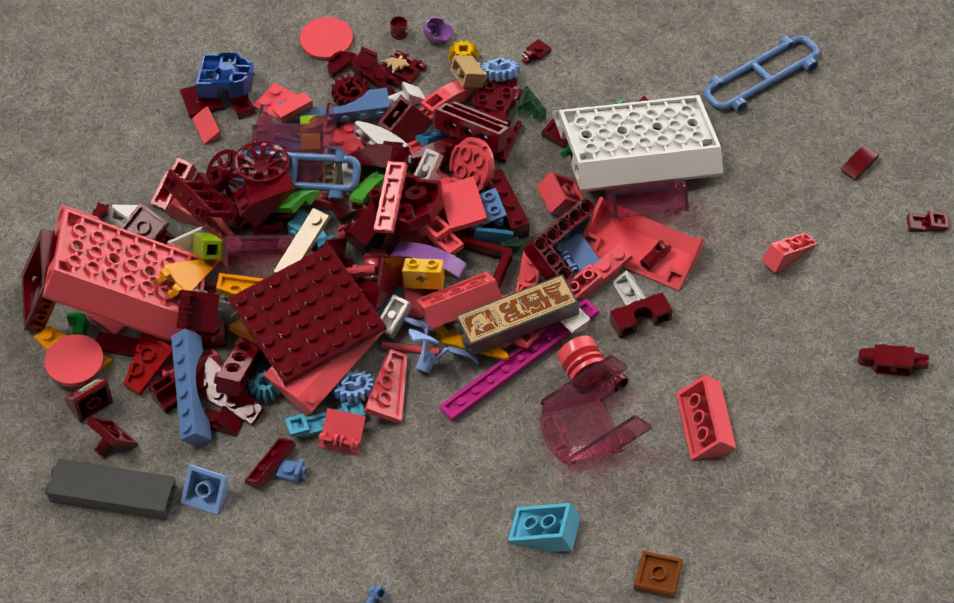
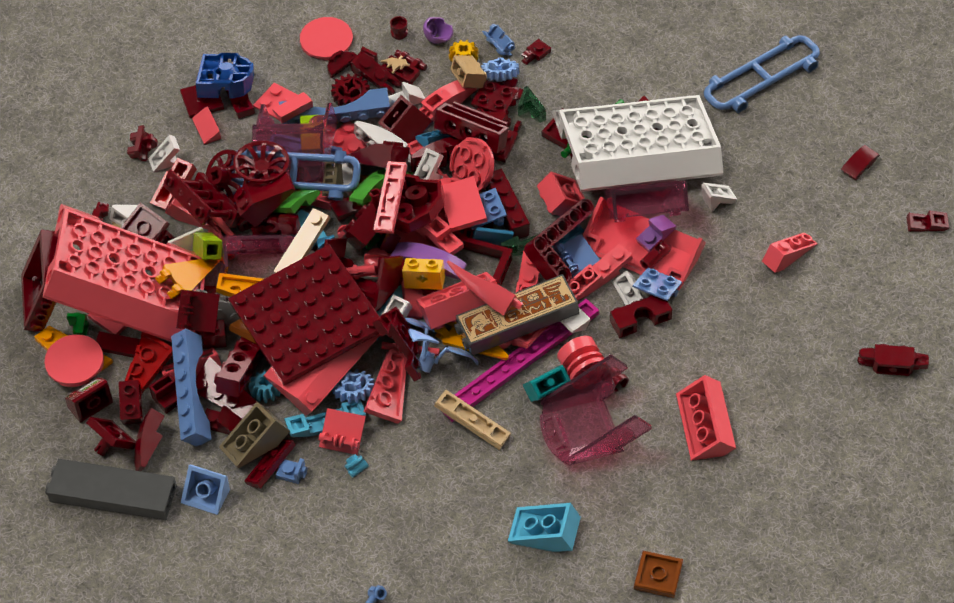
none -> dark red brick [119,380,143,425]
none -> dark red hips [127,125,158,161]
none -> dark red slope [135,408,165,471]
none -> white slope [148,135,180,172]
none -> dark tan slope [219,402,290,468]
none -> dark red plate [267,214,301,235]
none -> medium azure plate [345,454,369,478]
none -> dark red wing [372,306,421,382]
none -> tan plate [434,390,511,450]
none -> coral piece [447,260,523,316]
none -> medium blue hinge [482,24,515,56]
none -> teal brick [523,365,571,402]
none -> medium blue hinge [632,268,682,301]
none -> medium lavender slope [636,215,677,252]
none -> white slope [701,182,737,212]

